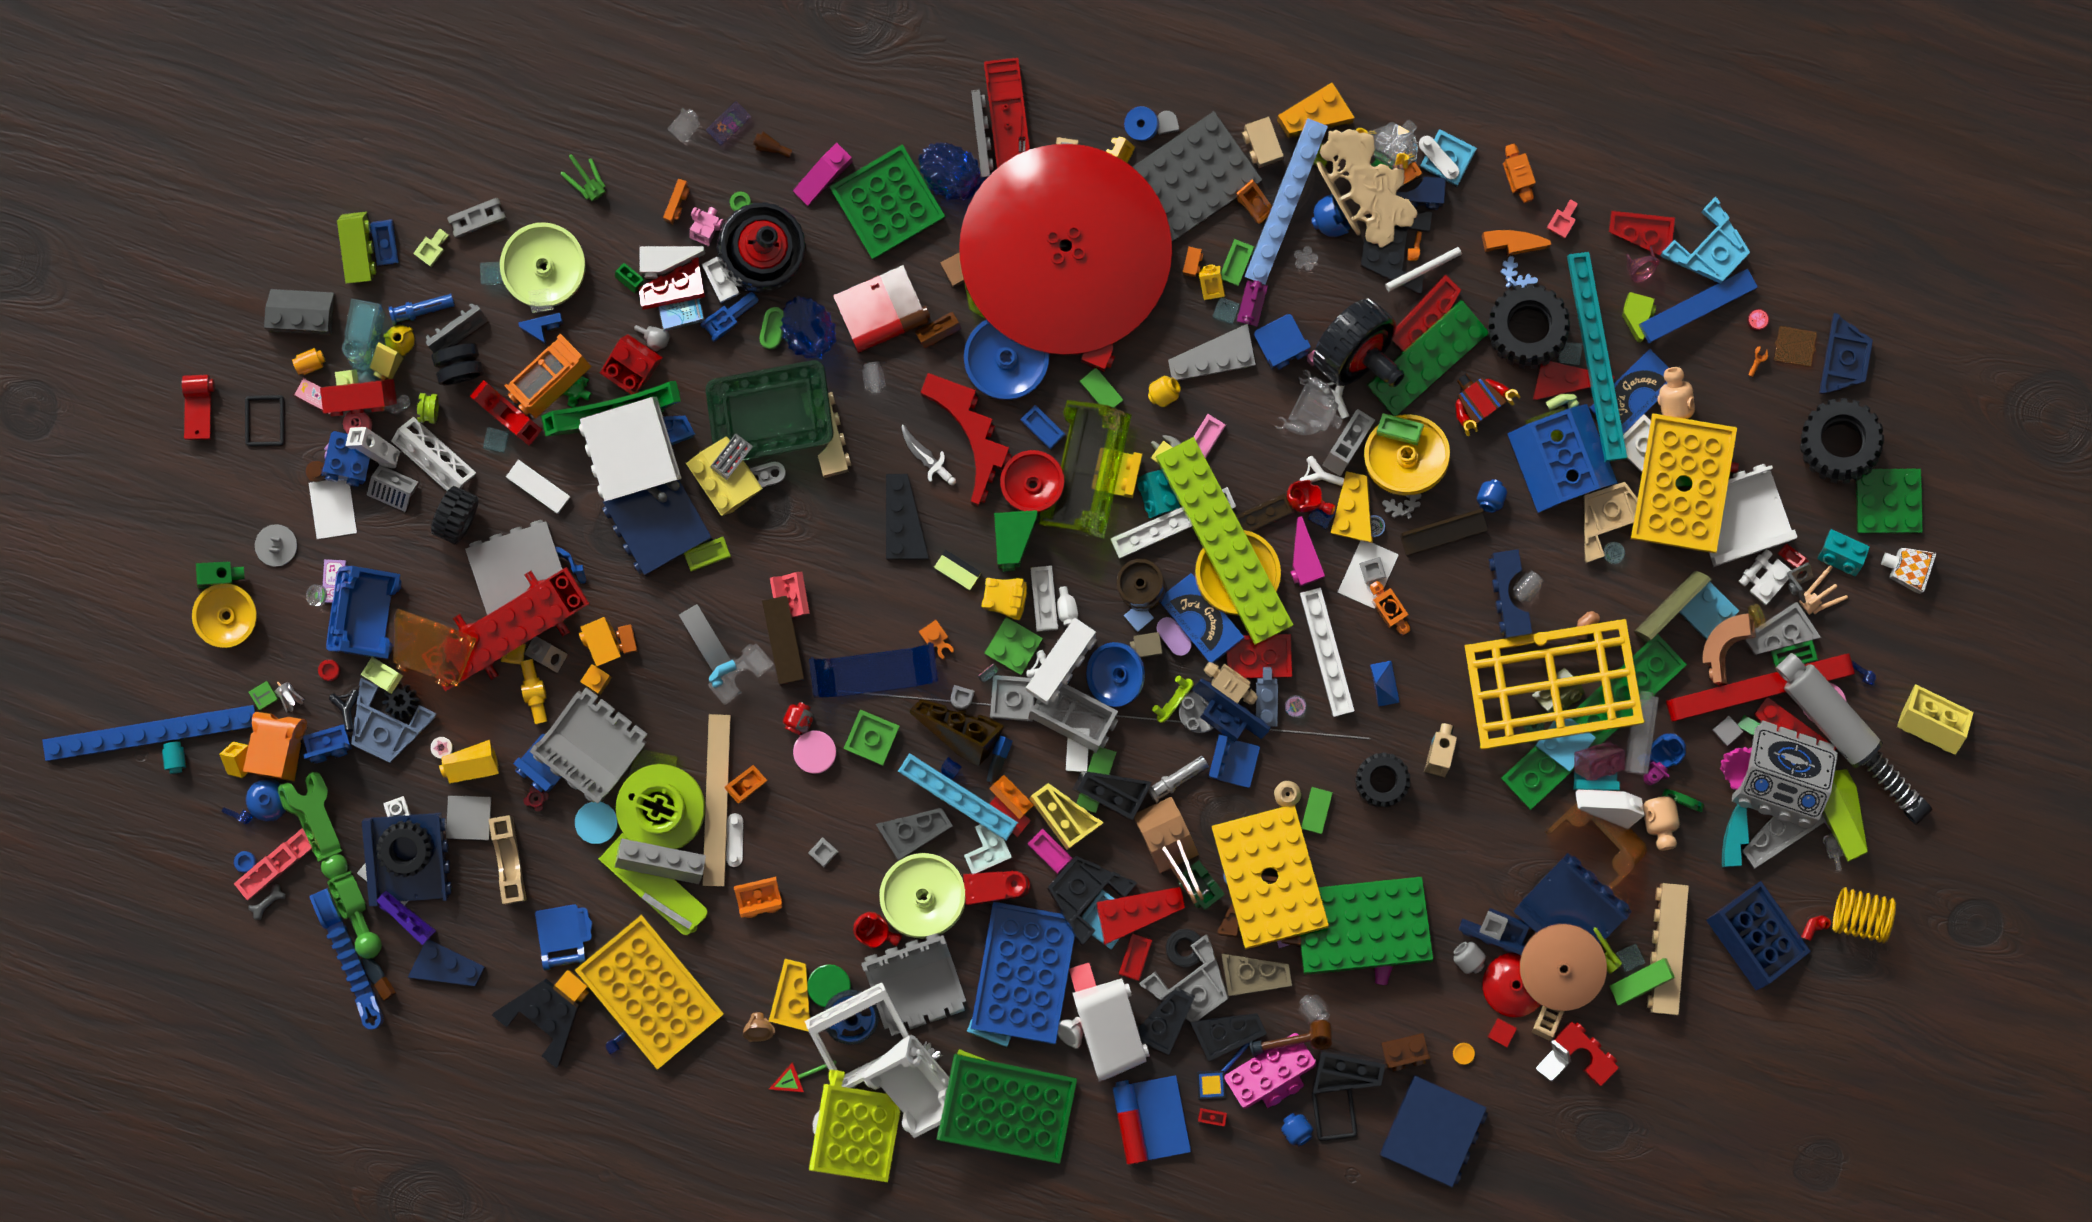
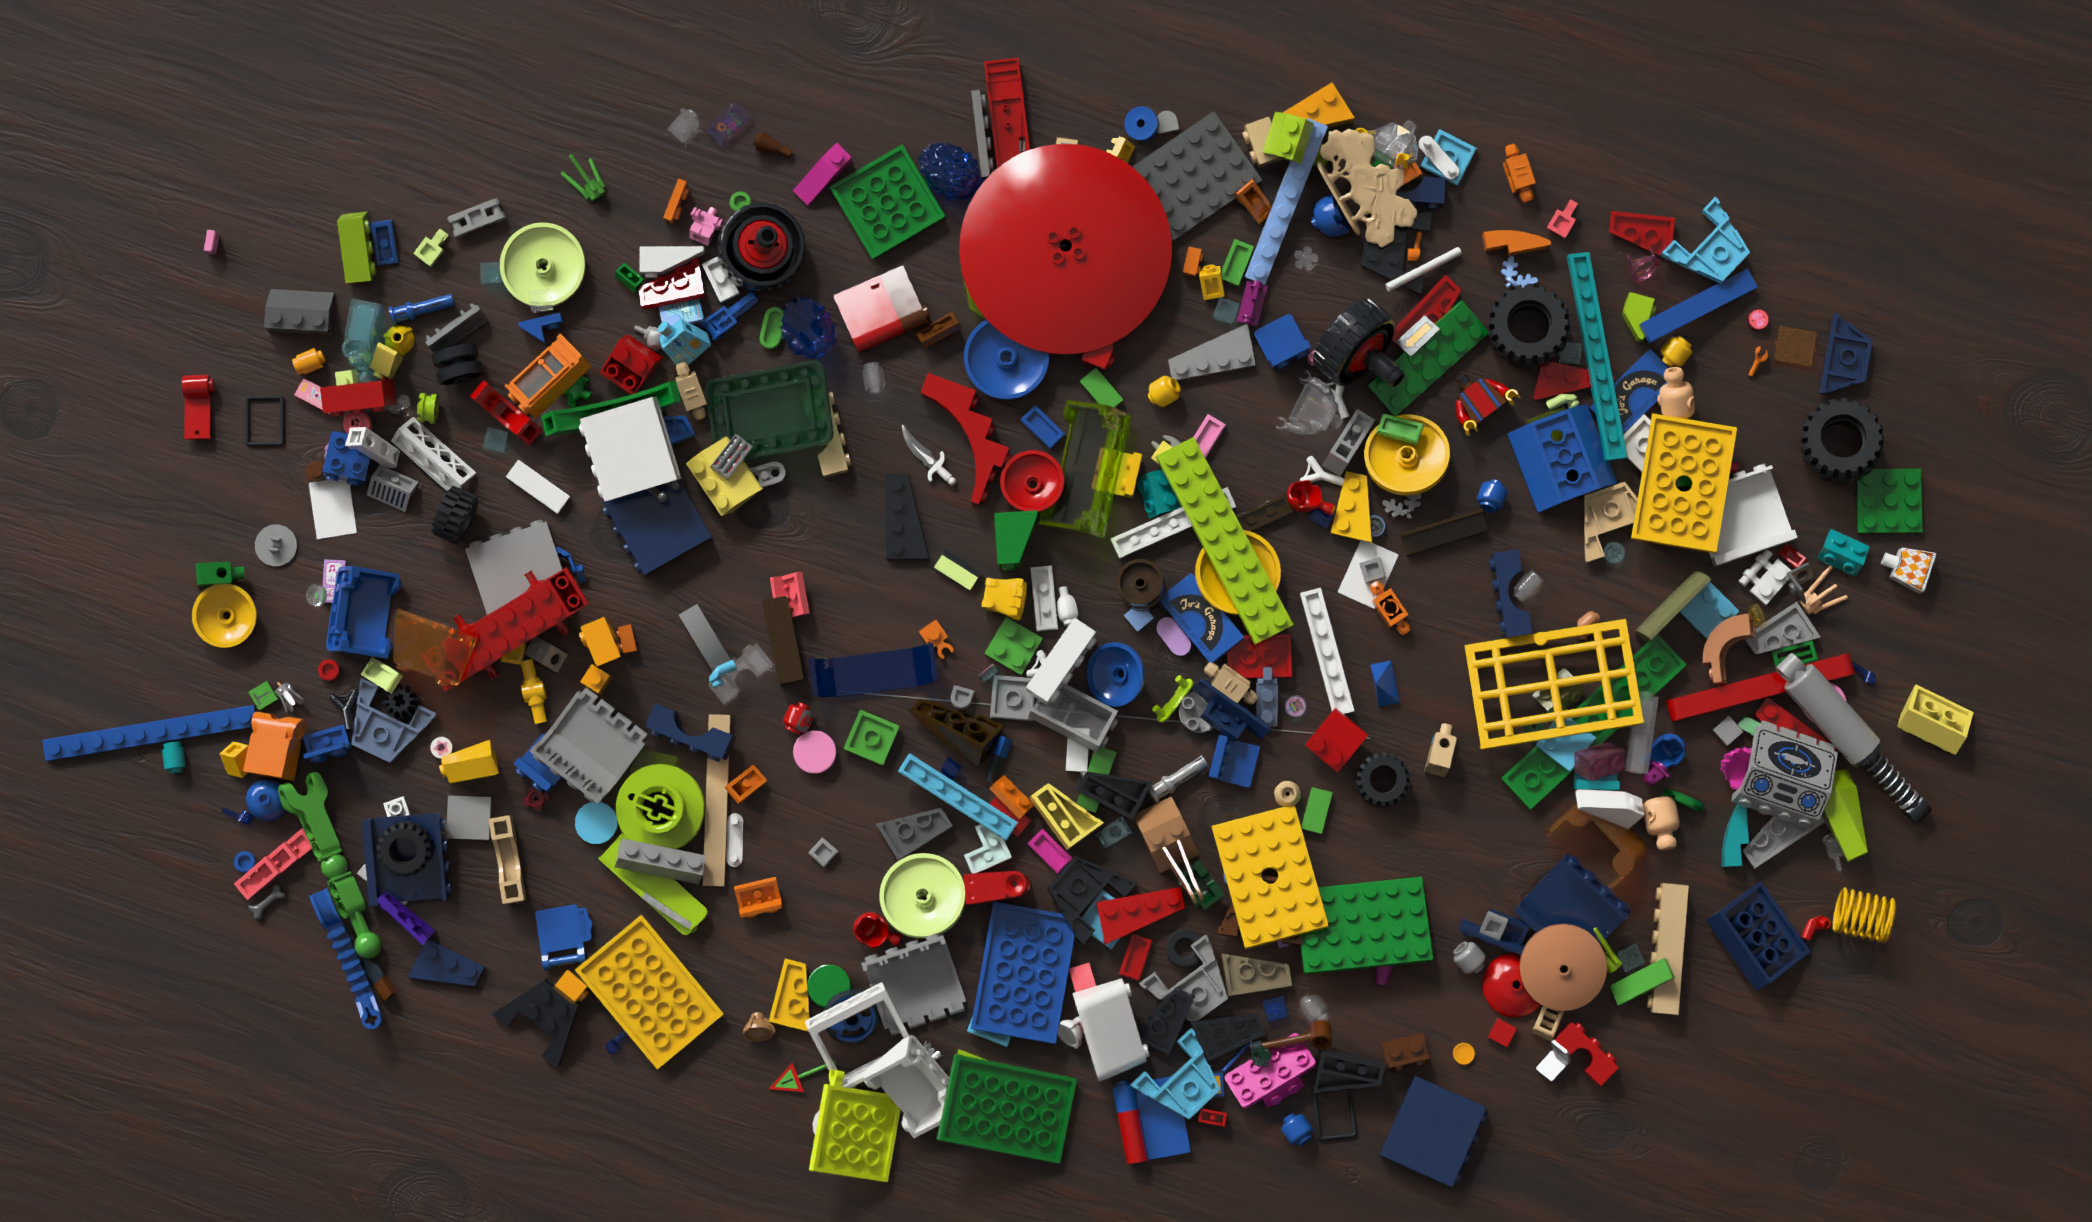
lime tile [684,537,731,572] -> none
medium nougat piece [940,252,965,288] -> none
dark tan brick [1130,632,1162,658] -> none
dark pink slope [1290,516,1325,587] -> none
none -> bright pink tile [204,230,219,255]
none -> dark blue arch [645,703,736,762]
none -> medium azure torso [658,319,711,365]
none -> tan piece [675,361,707,420]
none -> clear light blue leg [1096,817,1132,849]
none -> medium azure wing [1130,1028,1220,1119]
none -> clear green plate [1251,1046,1271,1067]
none -> lime slope [1262,112,1314,164]
none -> clear blue tile [1262,996,1289,1022]
none -> red slope [1305,708,1368,772]
none -> sticker [1395,315,1440,356]
none -> yellow head [1661,335,1692,367]

